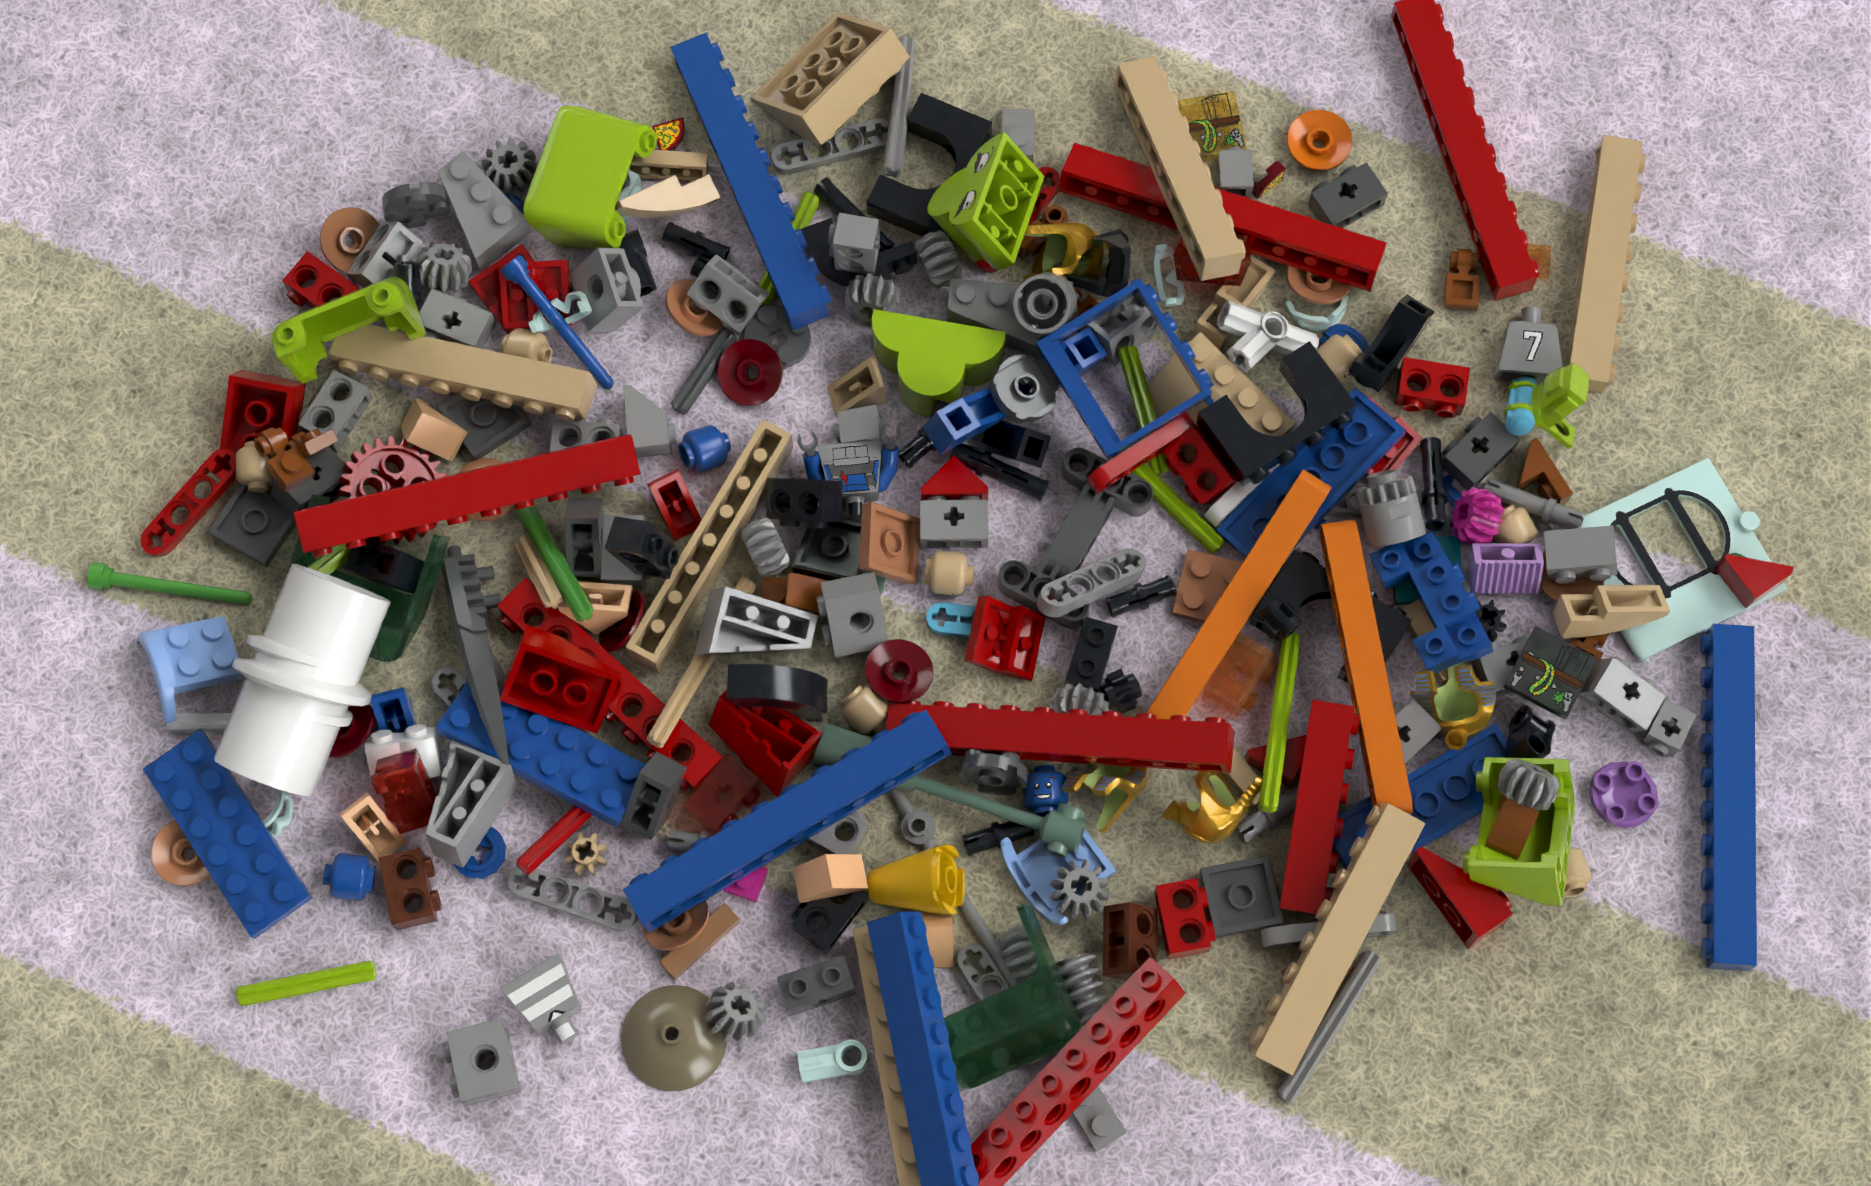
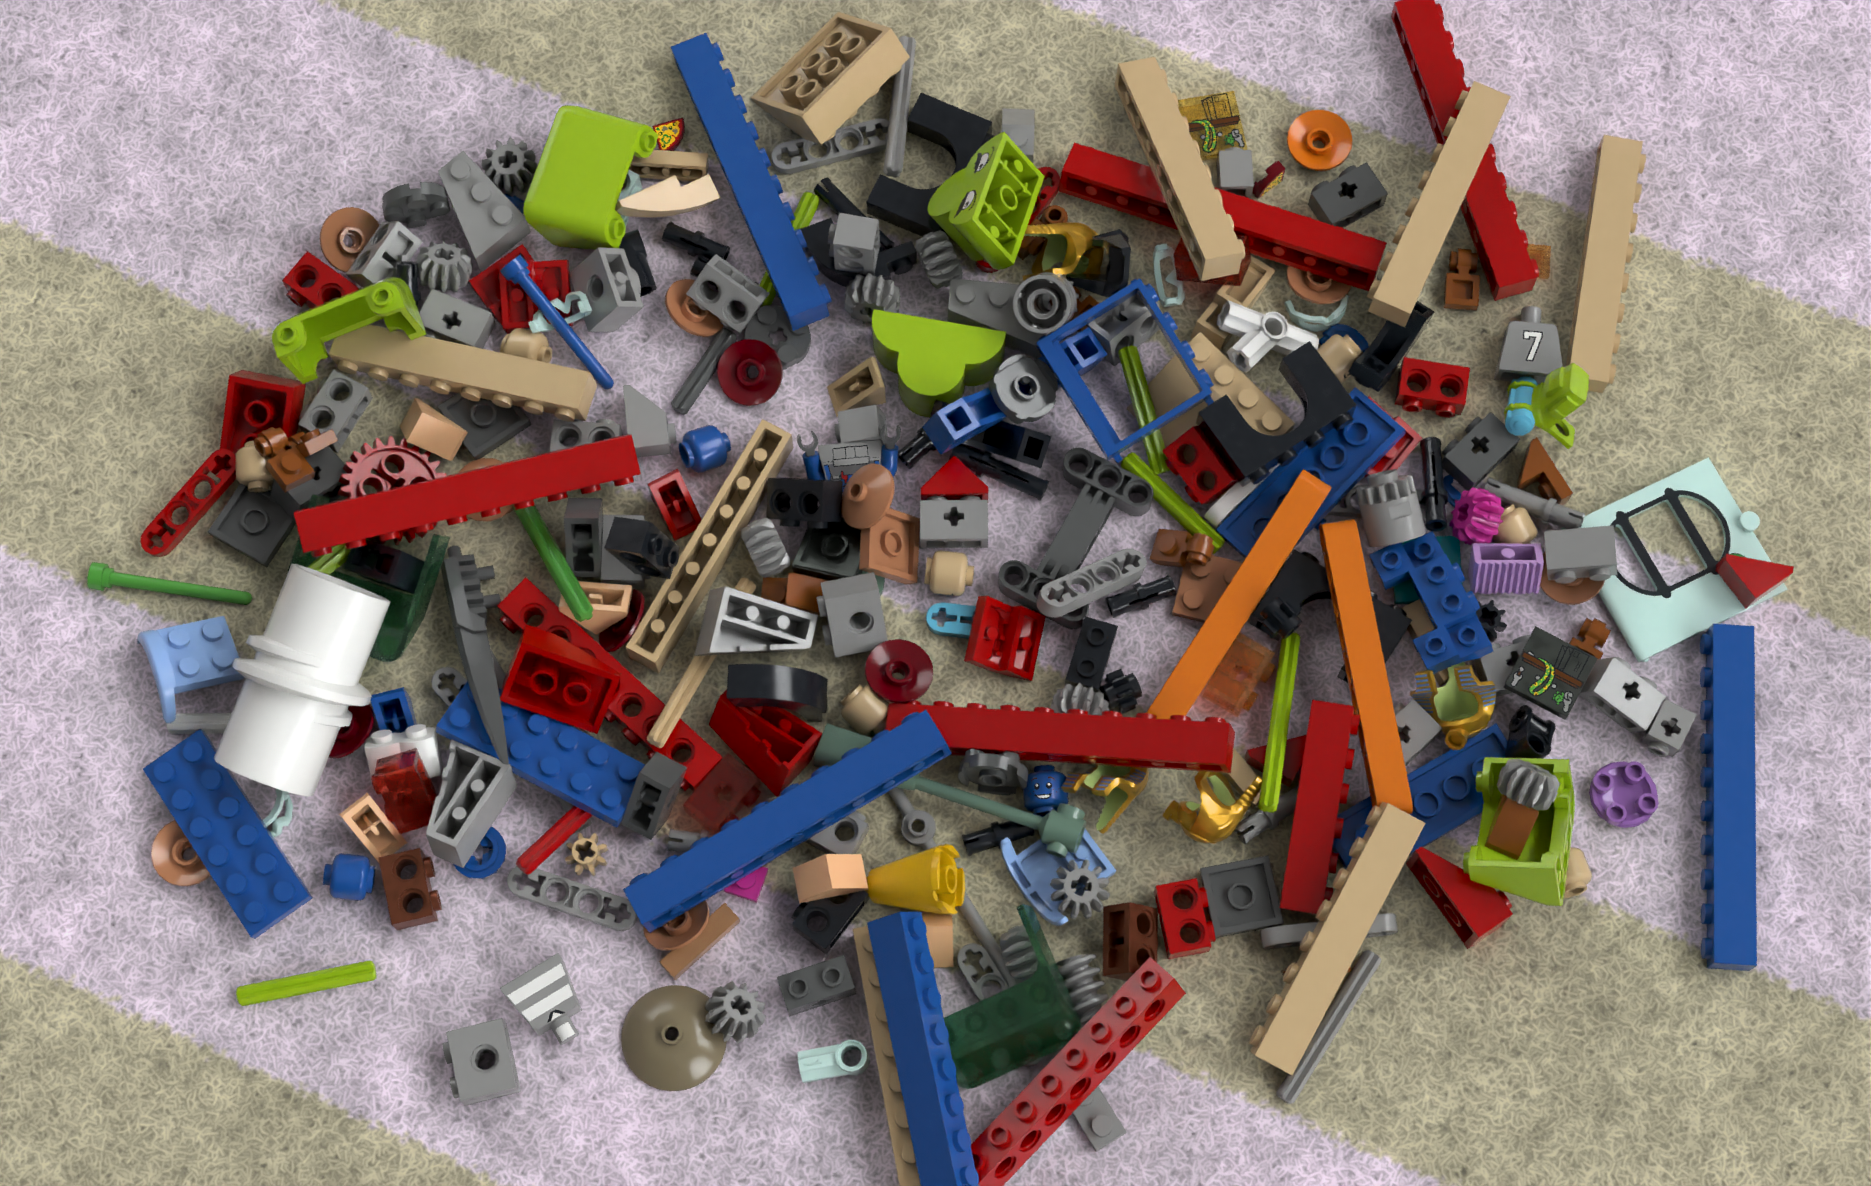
tan axle [515,536,563,609] -> none
beam [1086,412,1197,494] -> none
tan slope [1552,585,1670,638] -> none
none -> nougat dish [841,464,894,529]
none -> dark orange plate [1150,529,1215,568]
none -> tan brick [1367,81,1511,327]

